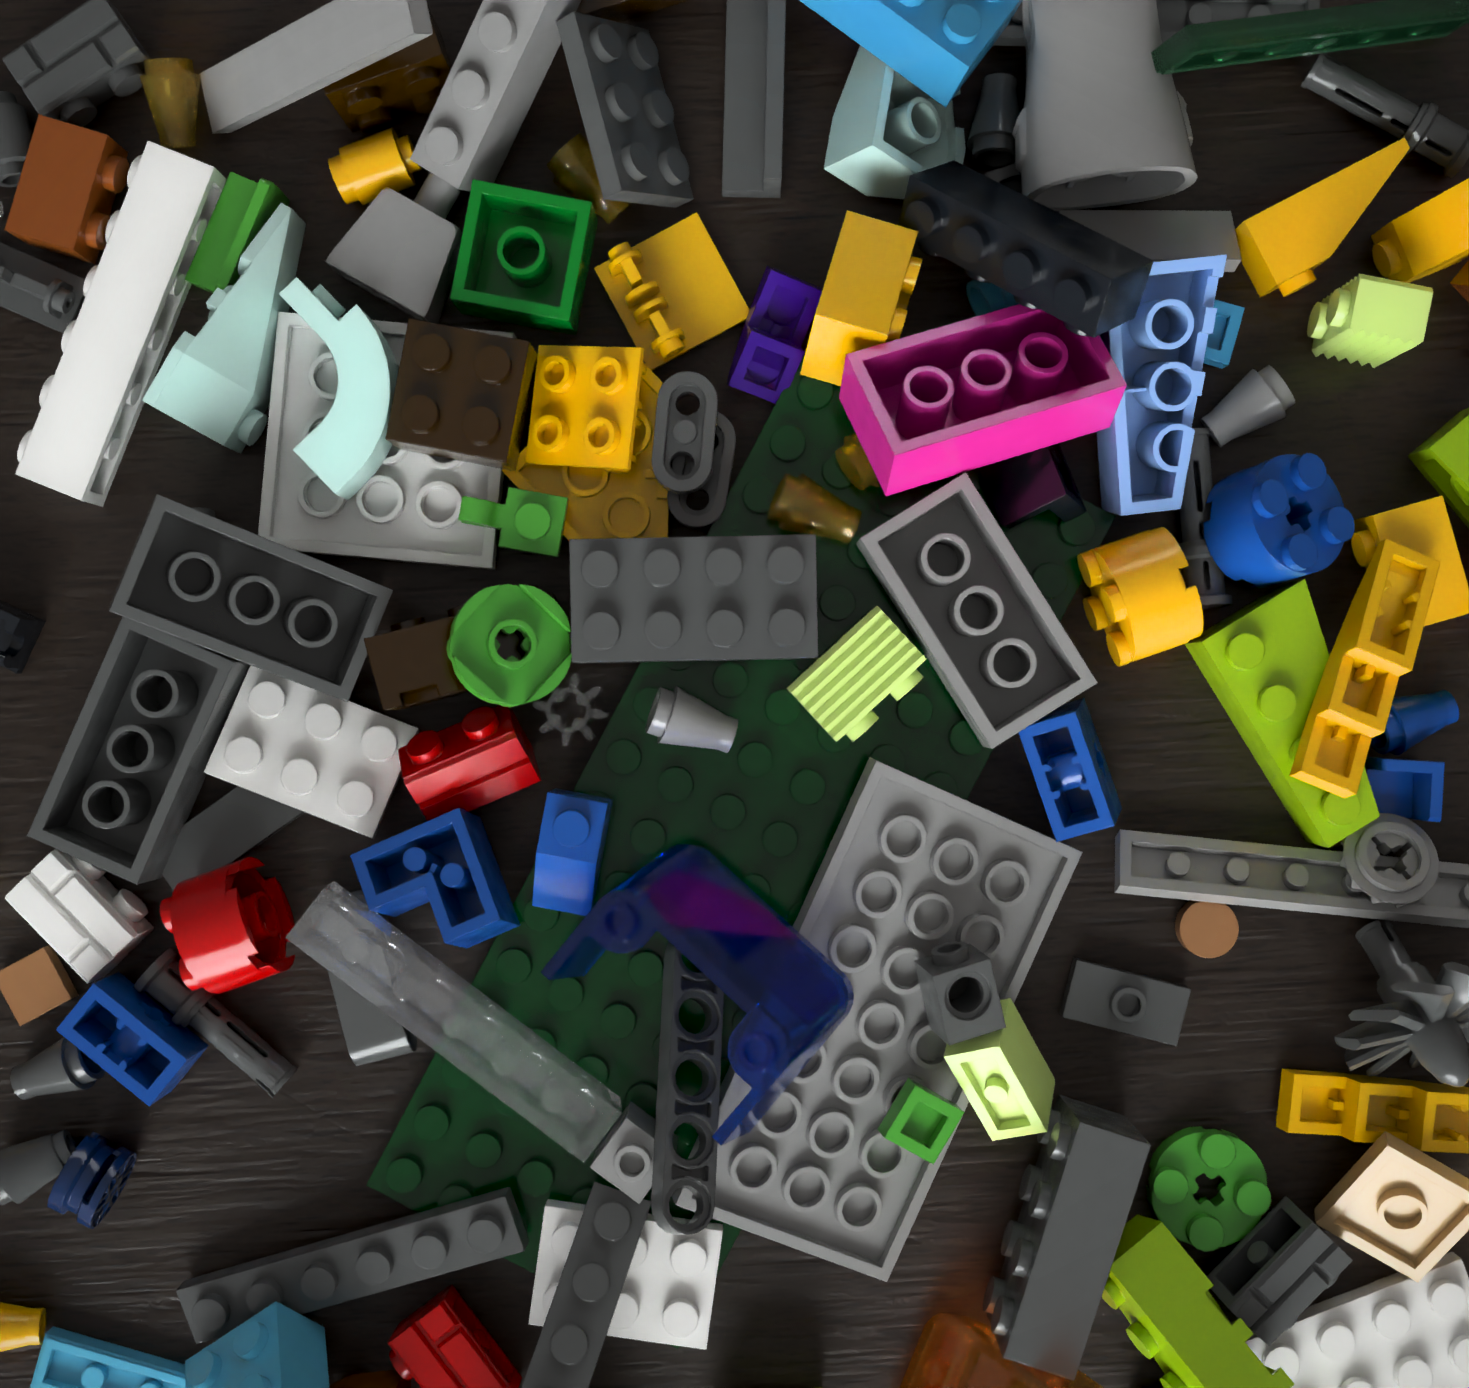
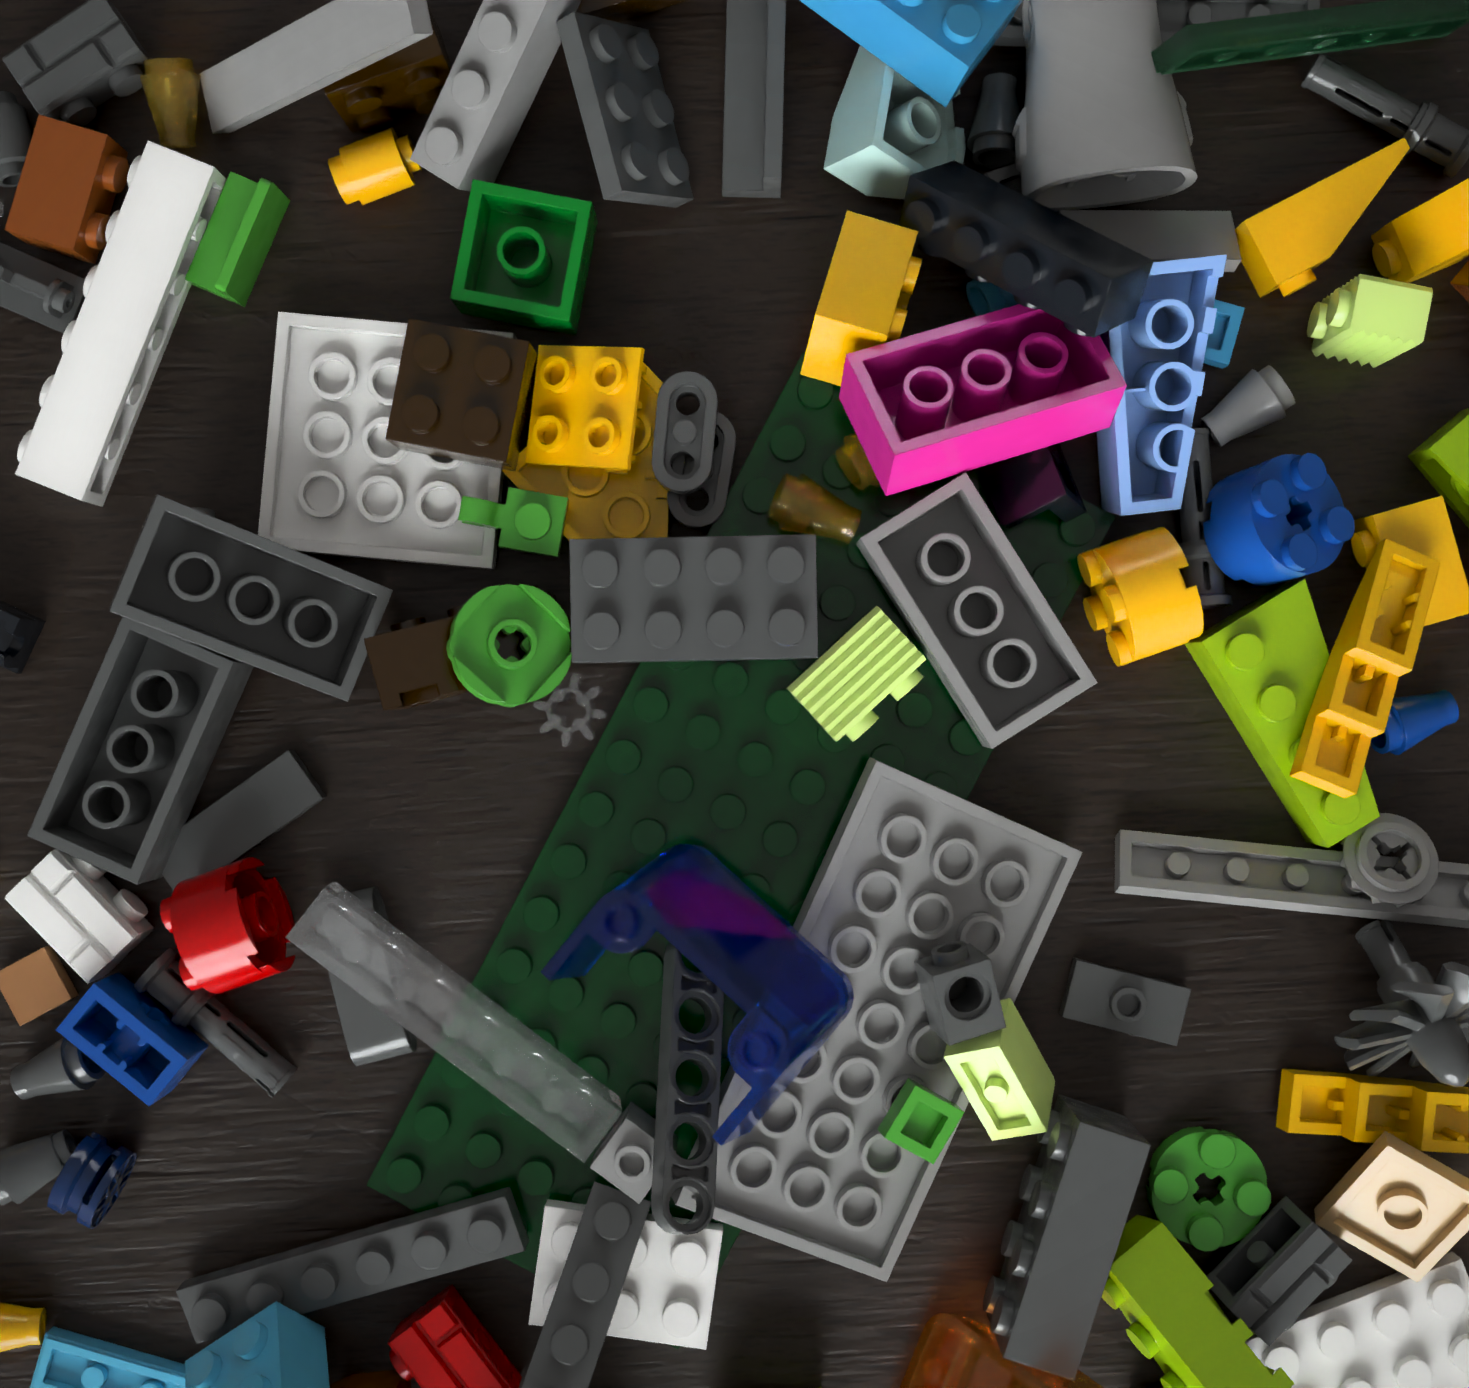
light aqua wedge [142,203,306,454] -> none
white plate [204,665,419,839] -> none
light aqua arch [279,277,399,500] -> none
light grey torso [325,173,462,324] -> none
blue brick [350,808,520,949] -> none
red brick [398,705,541,821] -> none
blue slope [532,788,613,917] -> none
clear yellow cone [546,133,631,225] -> none
yellow hinge [594,212,750,371] -> none
light grey cone [645,686,738,753] -> none
dark purple slope [726,265,822,404] -> none
blue brick [1018,698,1122,842] -> none
medium nougat tile [1175,900,1239,958] -> none
blue panel [1364,757,1445,822] -> none

